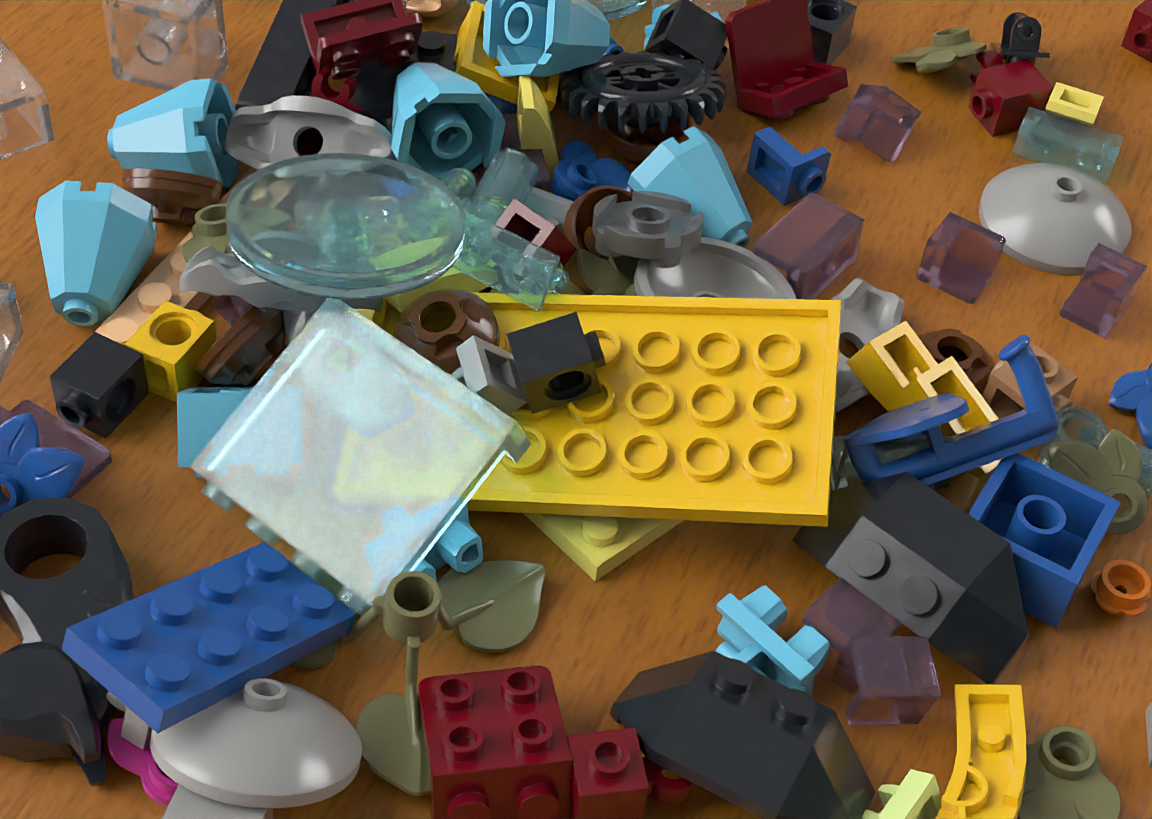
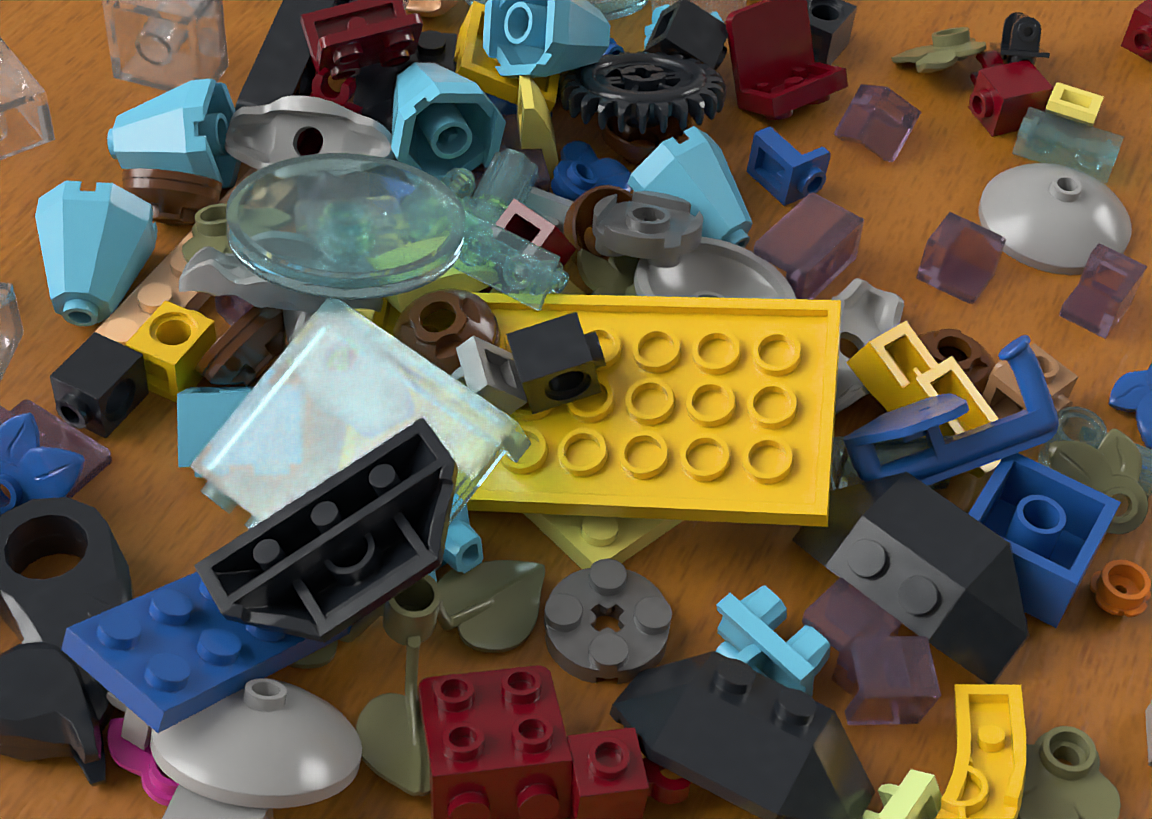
none -> black wedge [194,417,459,643]
none -> flat silver plate [544,559,672,684]

